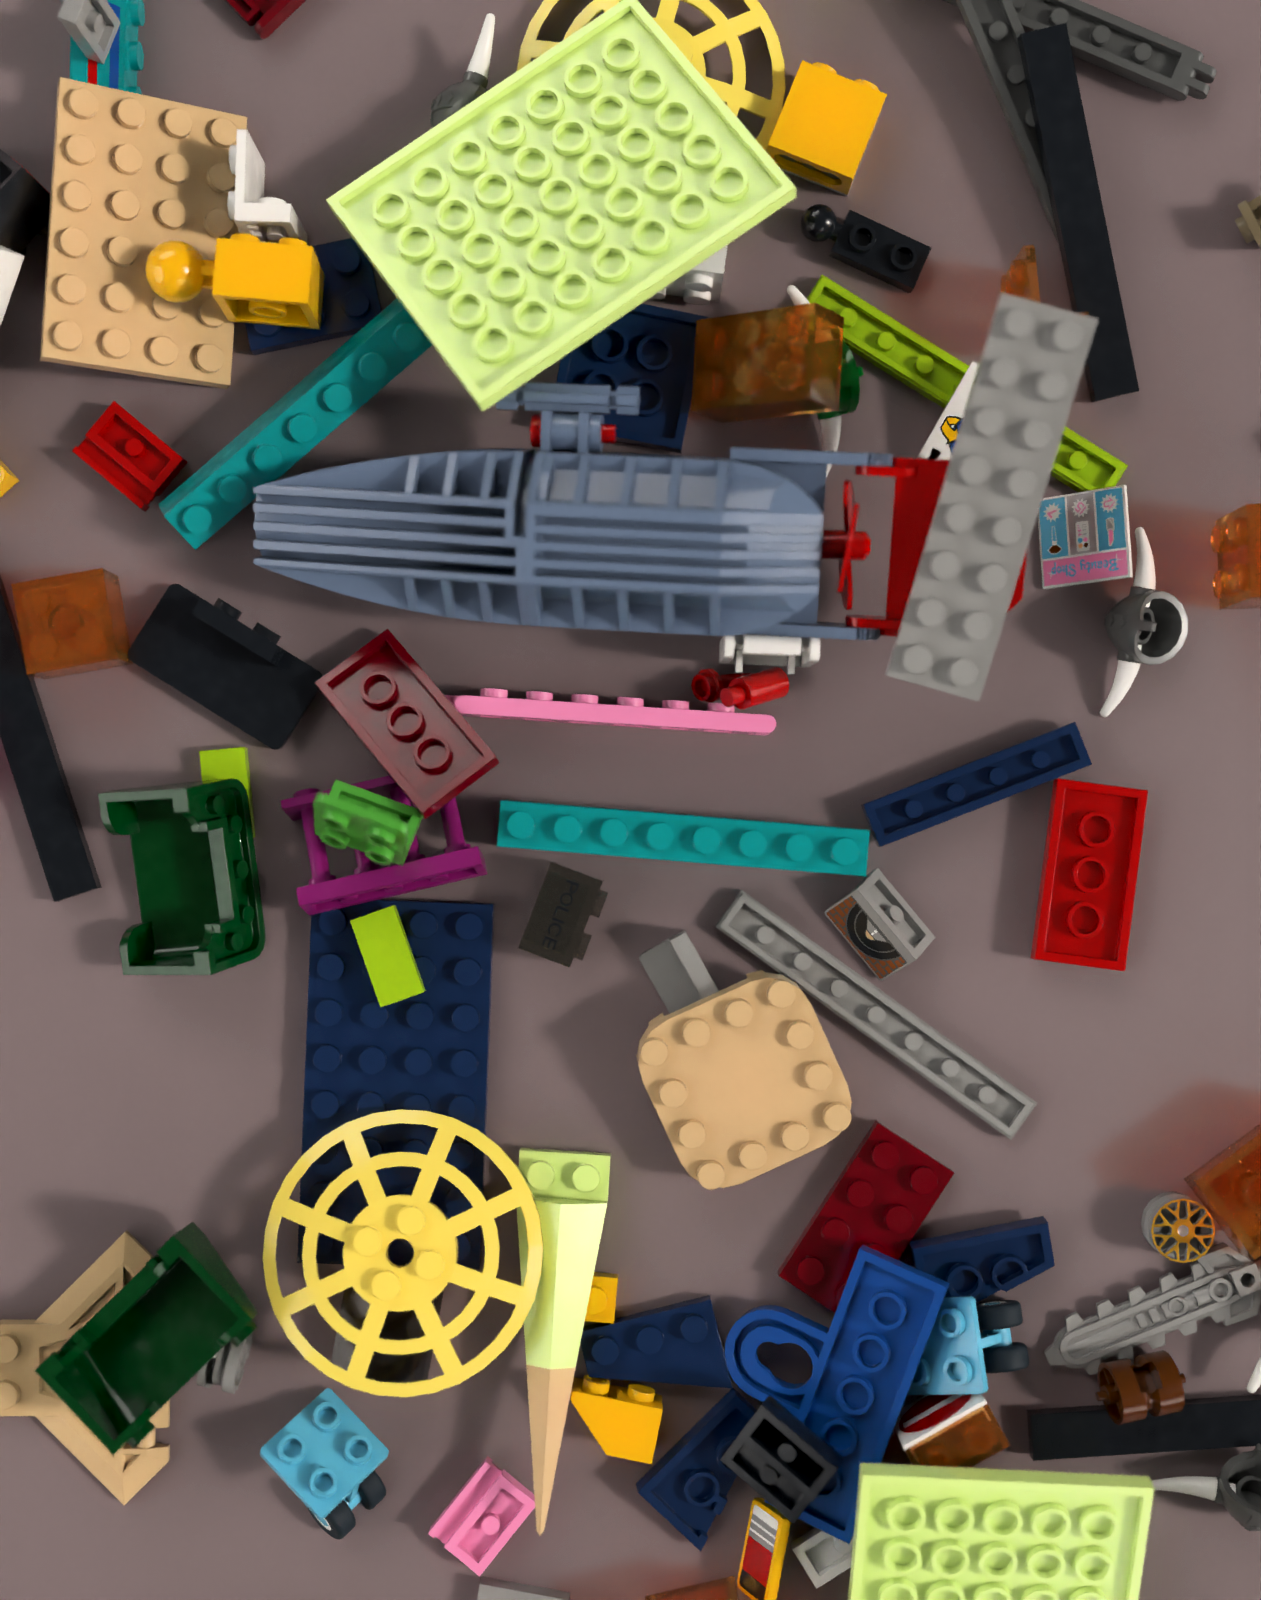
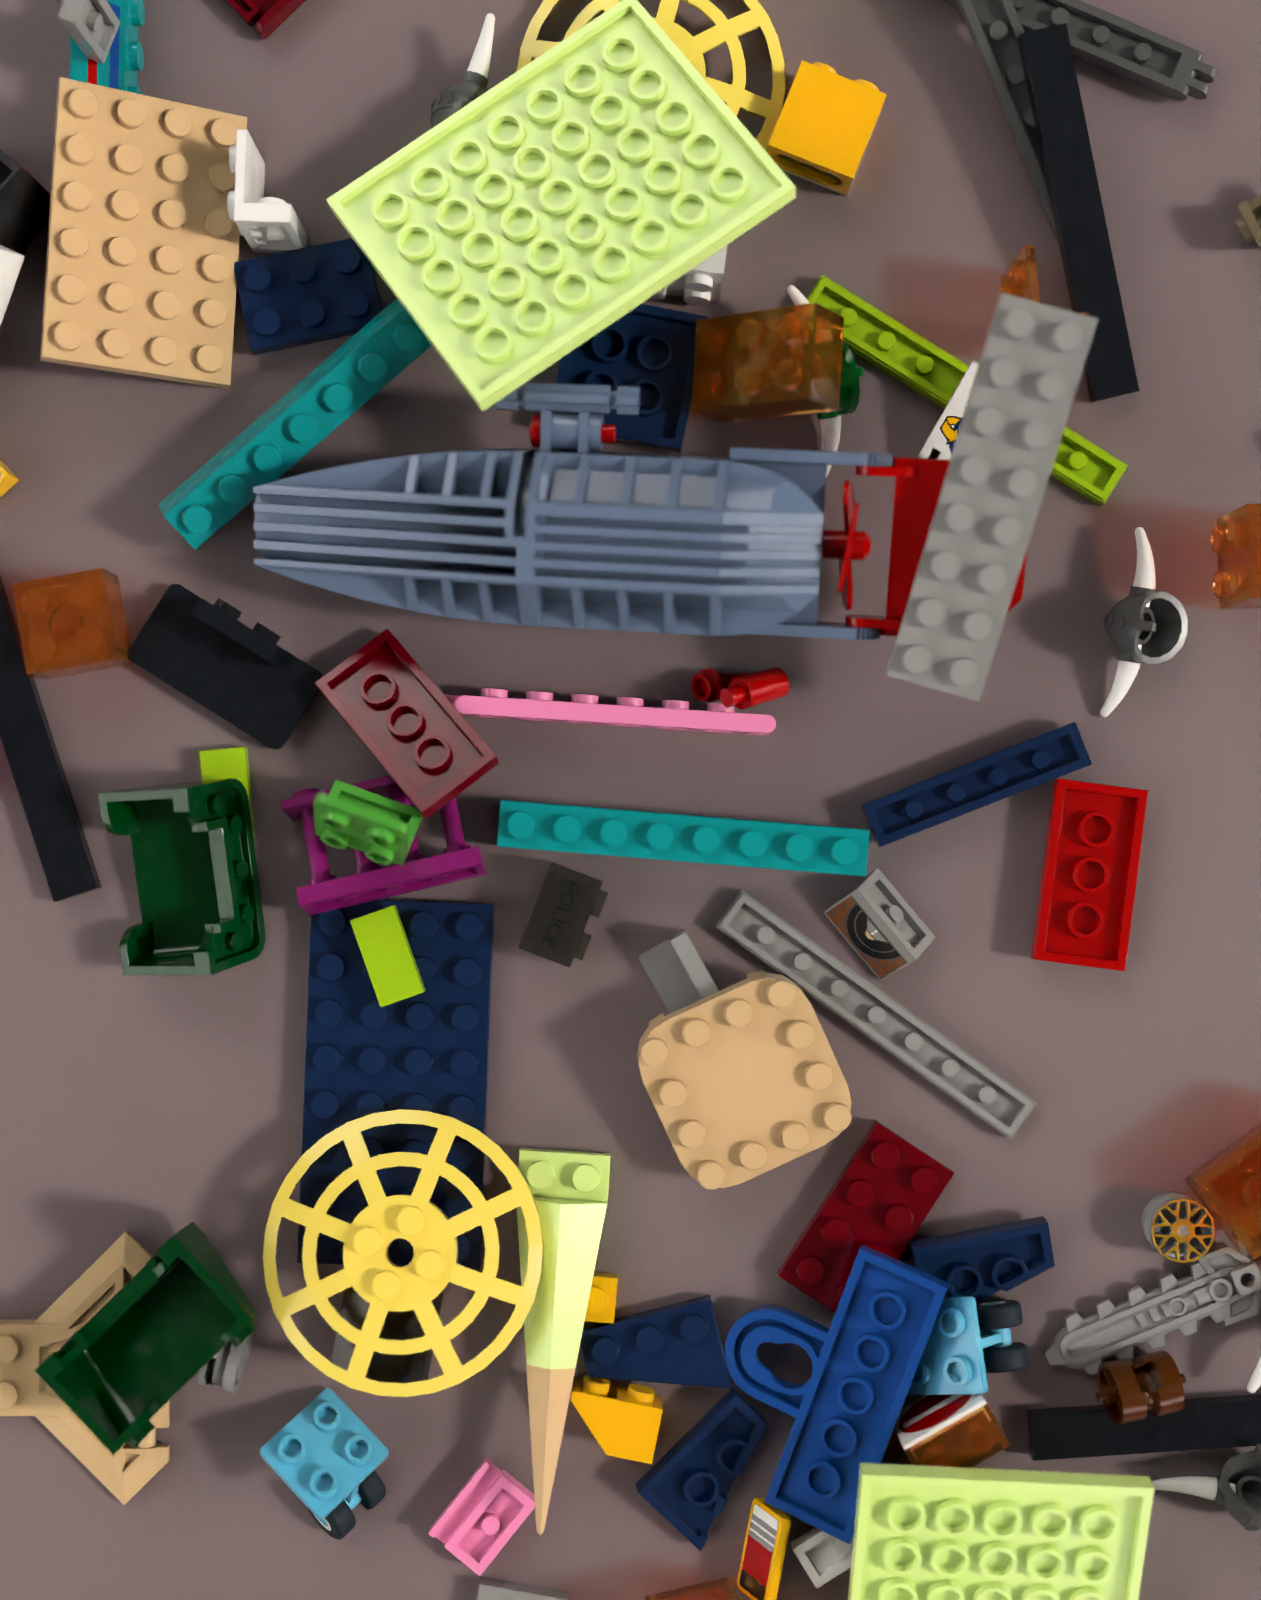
red plate [72,401,188,512] -> none
yellow brick [146,233,325,329] -> none
white container [719,635,820,675] -> none
black brick [720,1395,844,1523] -> none
black plate [801,204,931,294] -> none
piece [1038,485,1133,589] -> none

